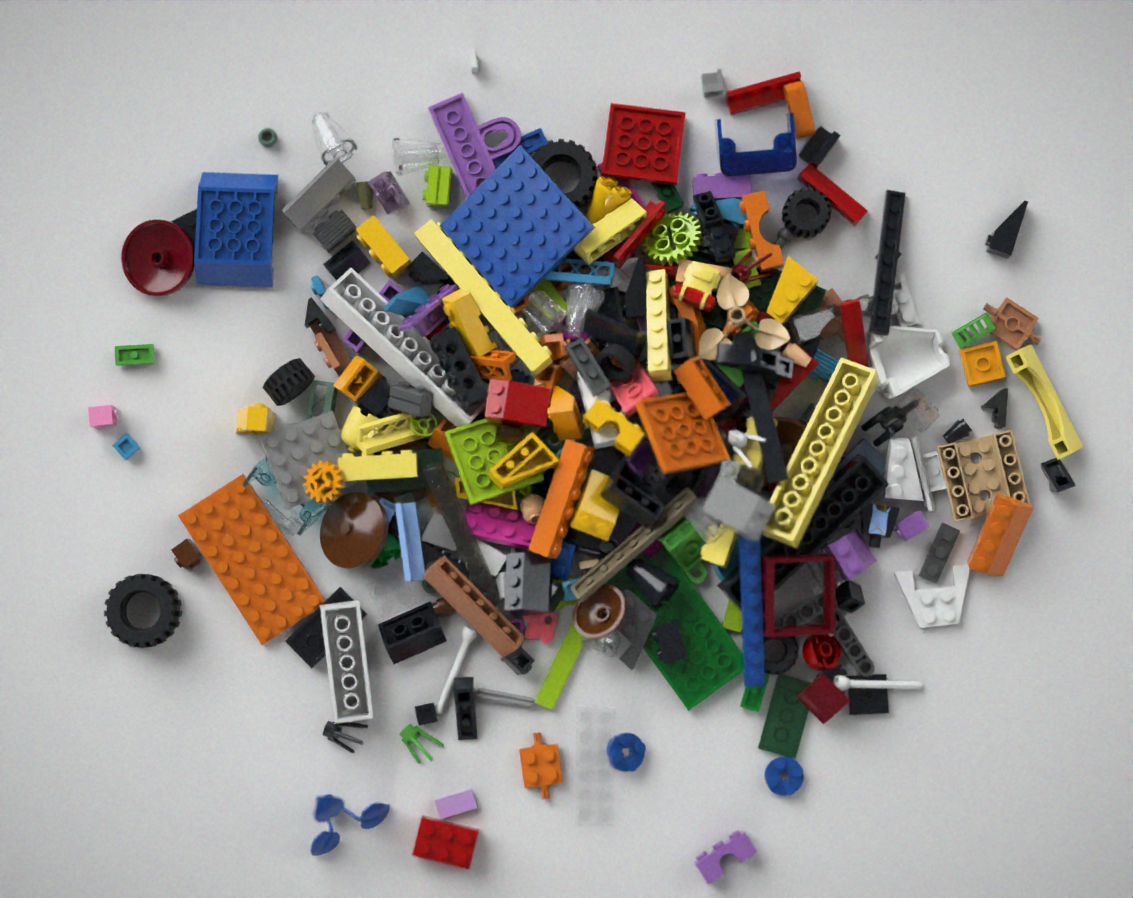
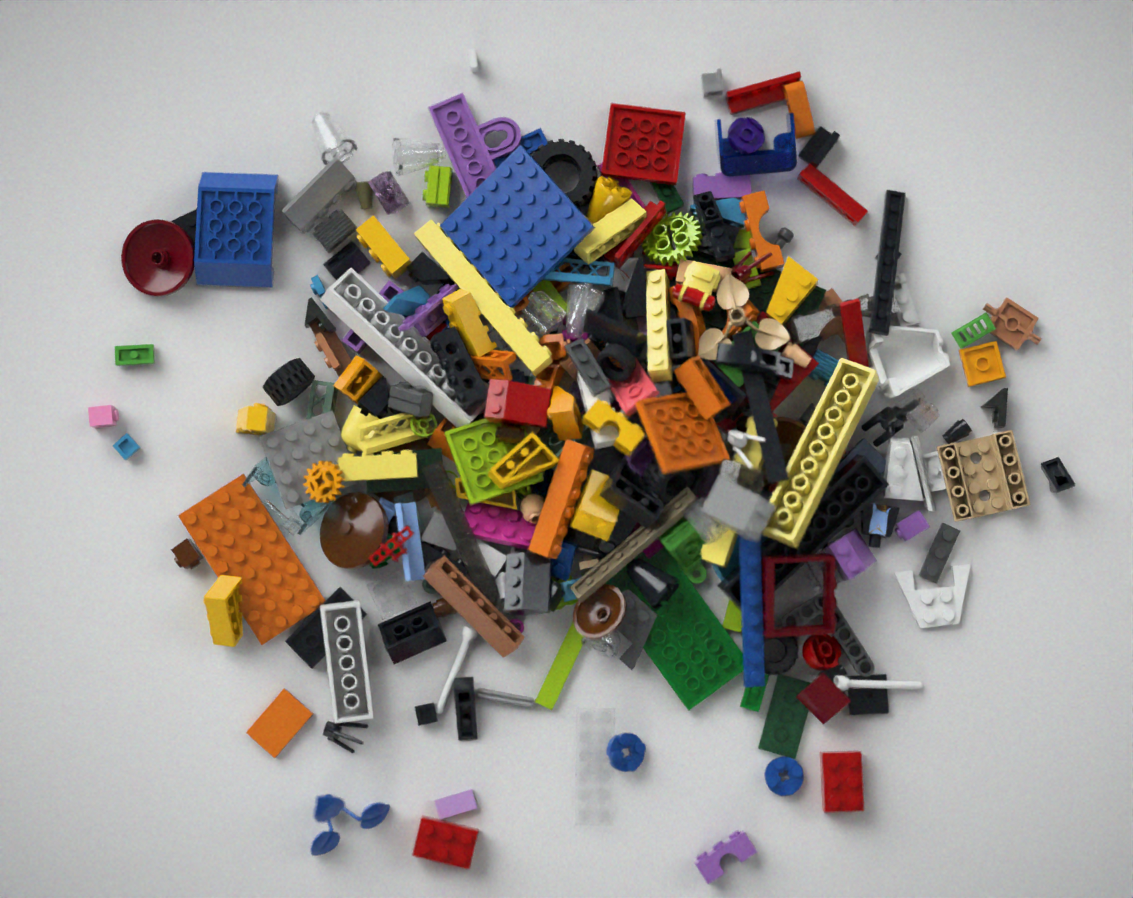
black tyre [104,574,182,648] -> none
sand green plate [258,128,277,147] -> none
bright green plant [399,724,444,764] -> none
black brick [500,646,535,675] -> none
orange plate [519,732,563,799] -> none
coral plate [522,611,558,644] -> none
black brick [652,621,687,664] -> none
black tyre [782,187,832,239] -> none
black panel [835,580,865,614] -> none
orange slope [967,492,1034,576] -> none
black slope [985,201,1028,259] -> none
light yellow arch [1006,344,1084,460] -> none
none -> yellow wedge [203,575,243,647]
none -> orange tile [246,688,314,758]
none -> red piece [369,526,414,566]
none -> dark purple tile [727,117,765,155]
none -> red brick [820,750,864,812]

